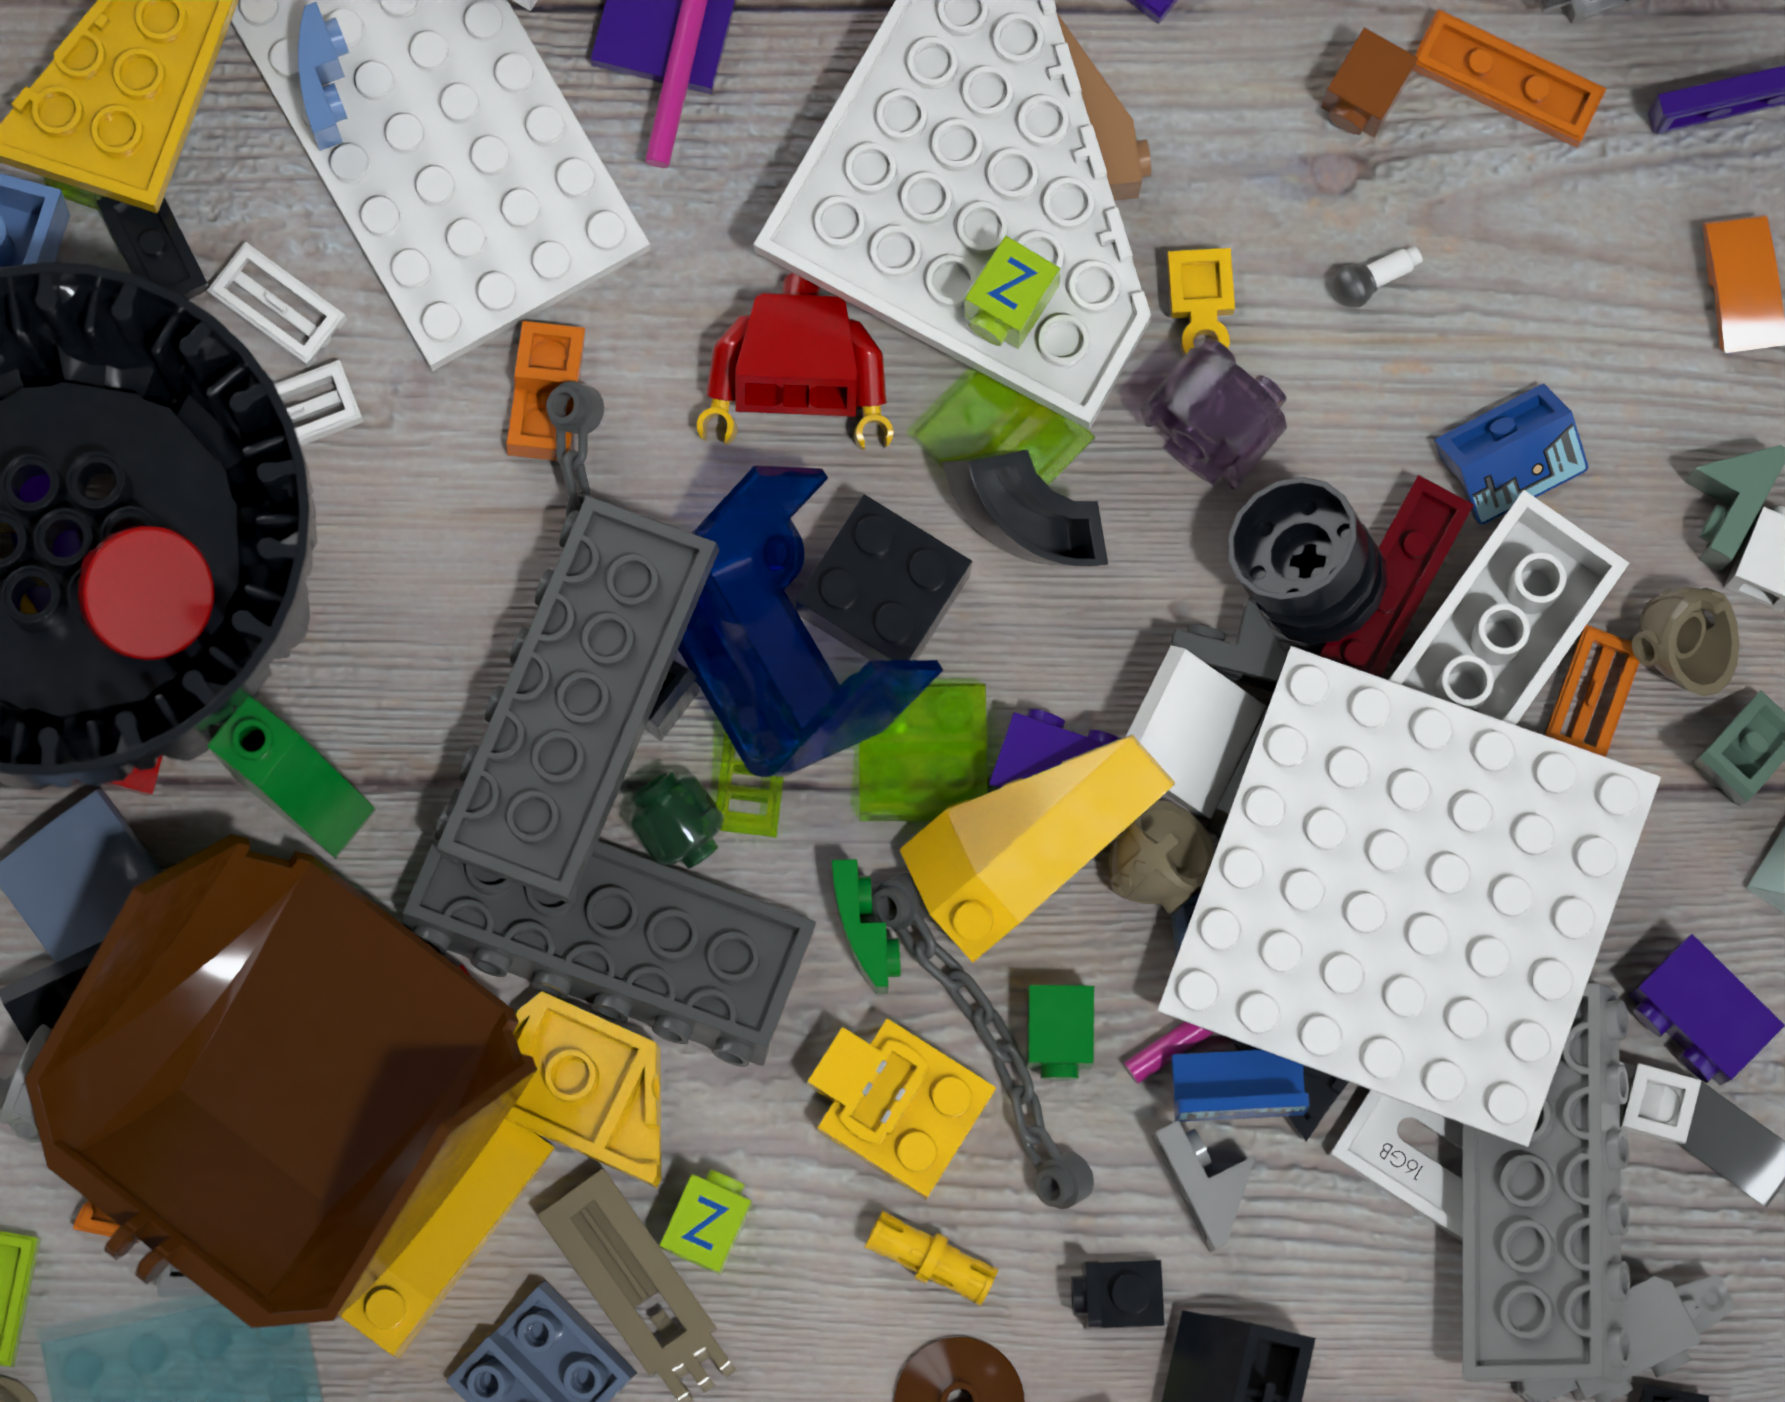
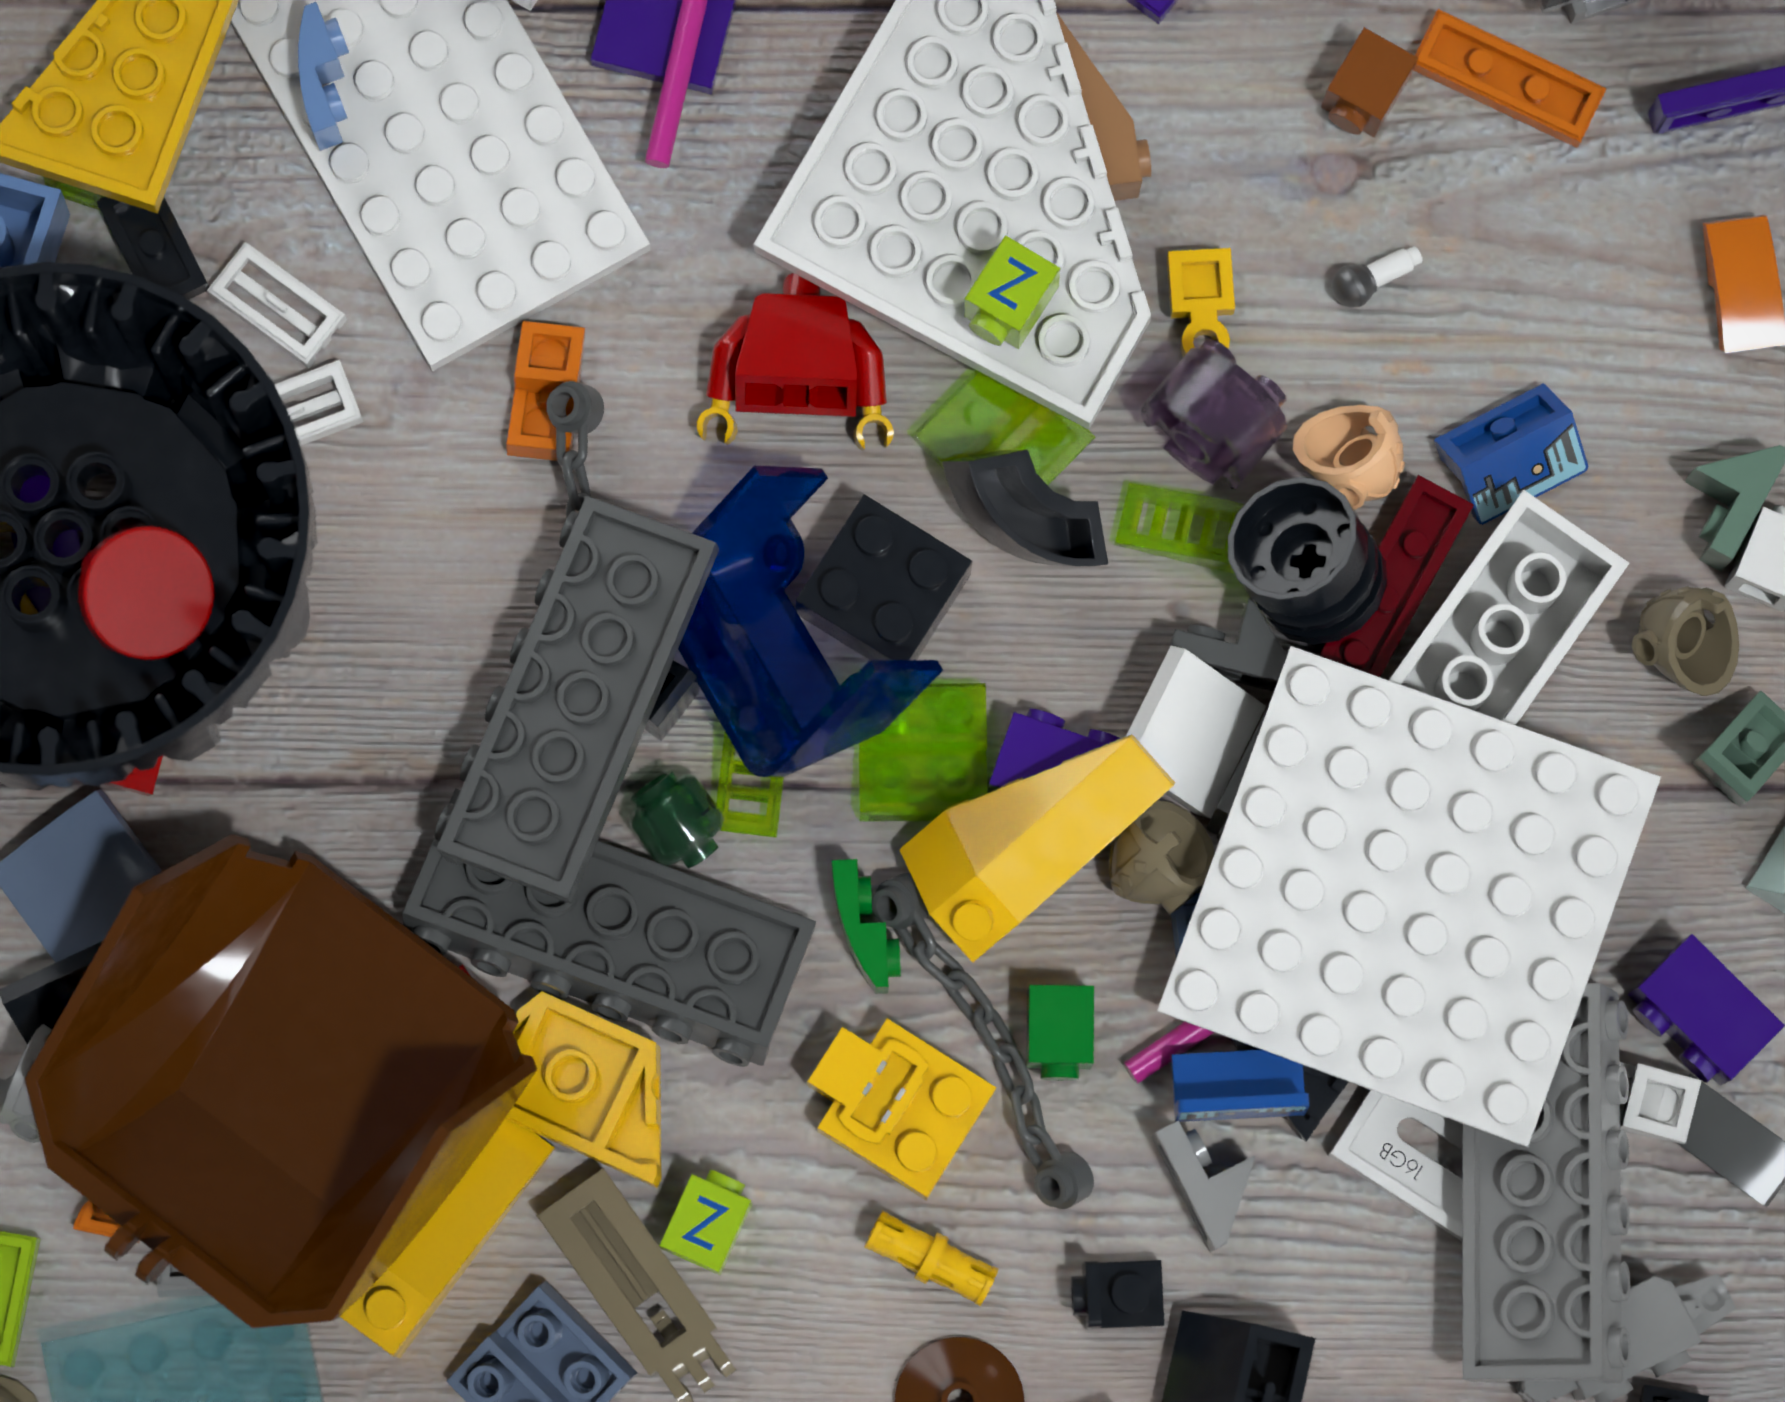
green slope [207,696,376,859] -> none
orange tile [1544,625,1640,757] -> none
none -> clear neon green slope [1114,482,1245,574]
none -> light nougat helmet [1293,405,1405,509]

